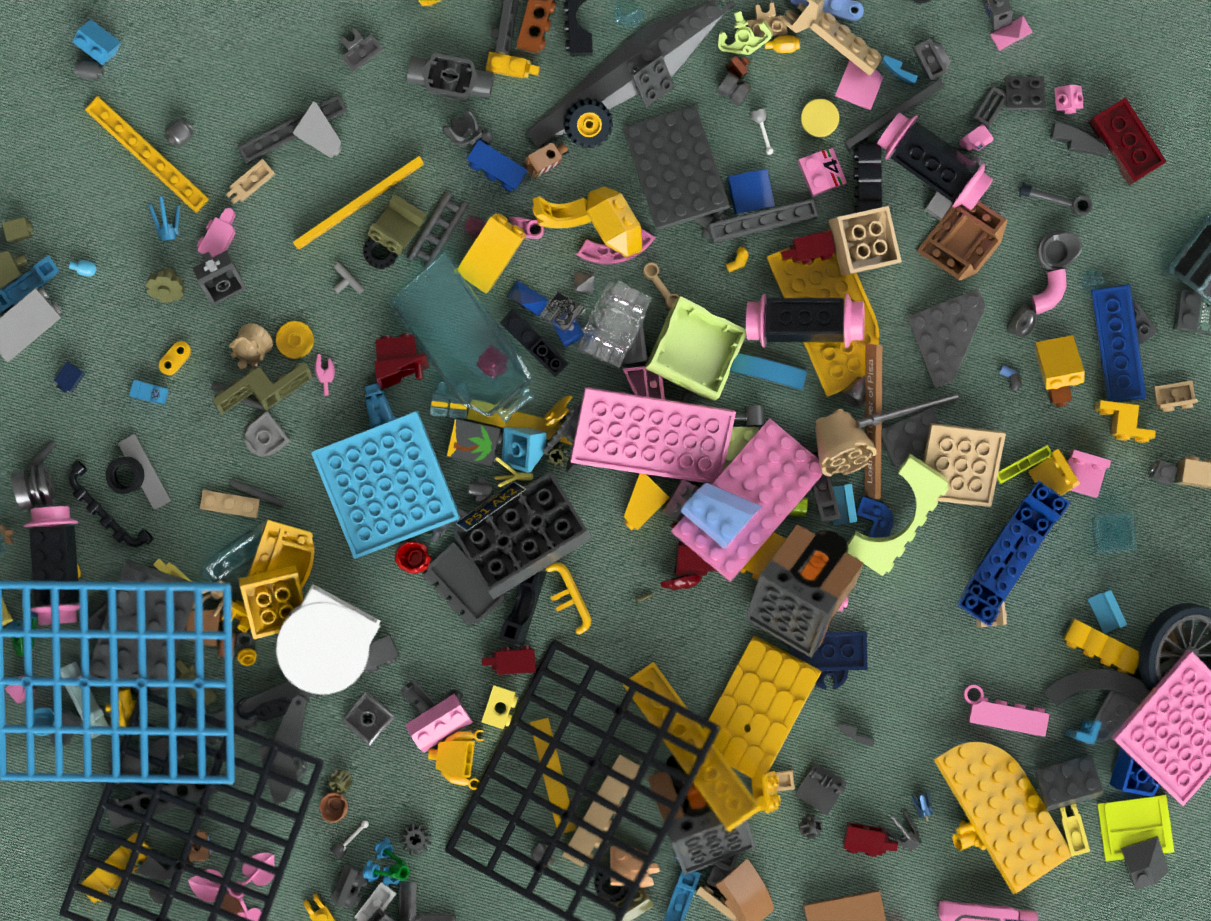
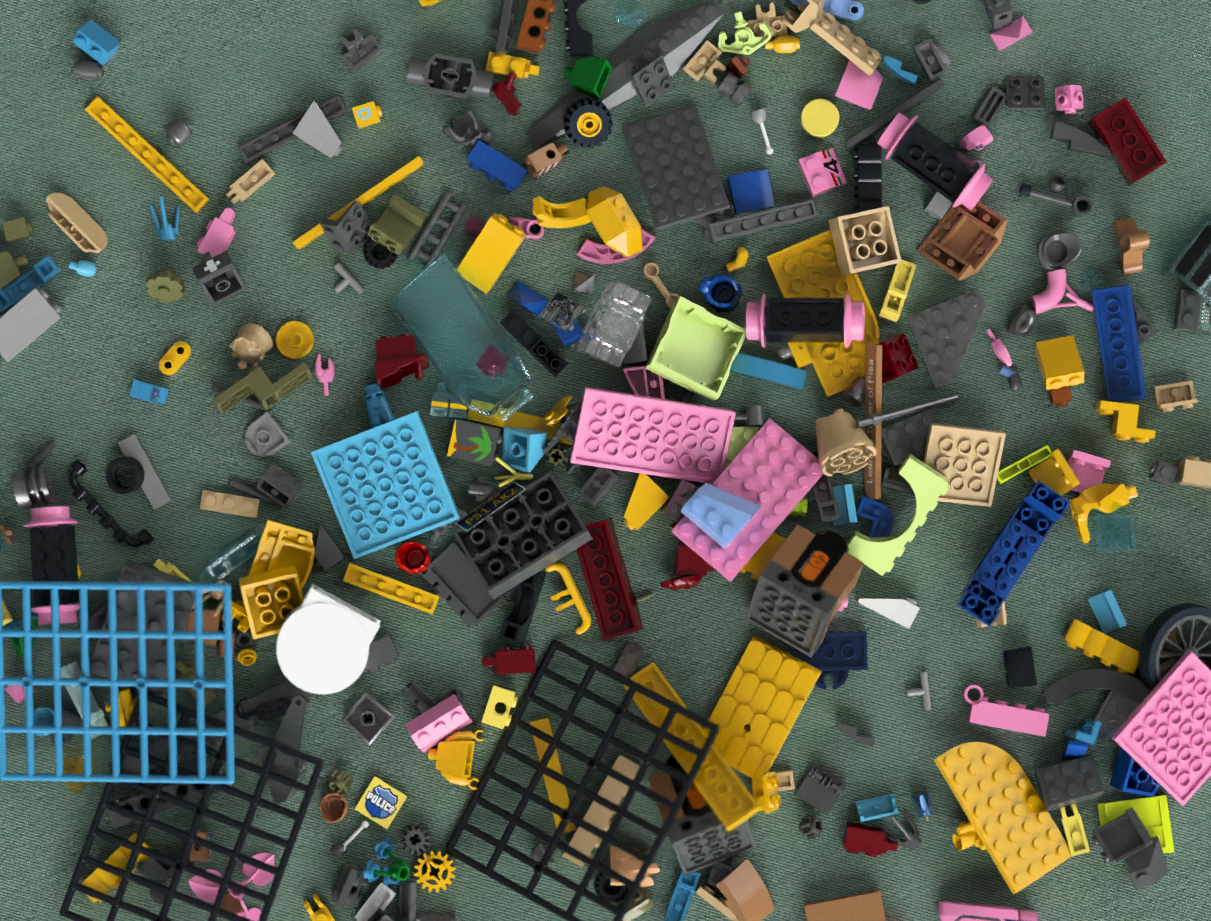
dark blue brick [54,362,86,393] -> none
dark red hinge [781,230,836,265] -> none
none -> tan brick [46,193,108,254]
none -> clear yellow plate [63,756,98,794]
none -> flat silver brick [256,463,304,509]
none -> dark grey slope [314,526,345,571]
none -> dark grey bracket [320,201,372,254]
none -> yellow plate [343,563,440,615]
none -> yellow brick [352,101,383,129]
none -> tile [355,776,408,829]
none -> yellow gear [414,850,456,893]
none -> dark red piece [492,71,523,116]
none -> green torso [564,58,612,99]
none -> dark red arch [576,519,644,641]
none -> dark grey hinge [578,467,620,508]
none -> flat silver slope [614,641,645,678]
none -> tan plate [683,40,727,84]
none -> piece [698,274,743,313]
none -> yellow piece [778,342,812,369]
none -> medium azure hinge [855,793,899,822]
none -> white slope [857,598,920,629]
none -> dark red bracket [878,333,919,384]
none -> light yellow slope [879,259,916,322]
none -> dark grey hinge [881,465,915,495]
none -> light grey piece [906,671,932,710]
none -> bright pink hand [986,329,1012,366]
none -> black piece [1002,646,1037,688]
none -> dark grey hinge [1049,175,1066,192]
none -> bright pink plant [1054,283,1094,312]
none -> blue slope [1061,740,1088,760]
none -> yellow hips [1069,484,1138,544]
none -> dark grey panel [1091,807,1153,866]
none -> medium nougat beam [1114,218,1150,275]

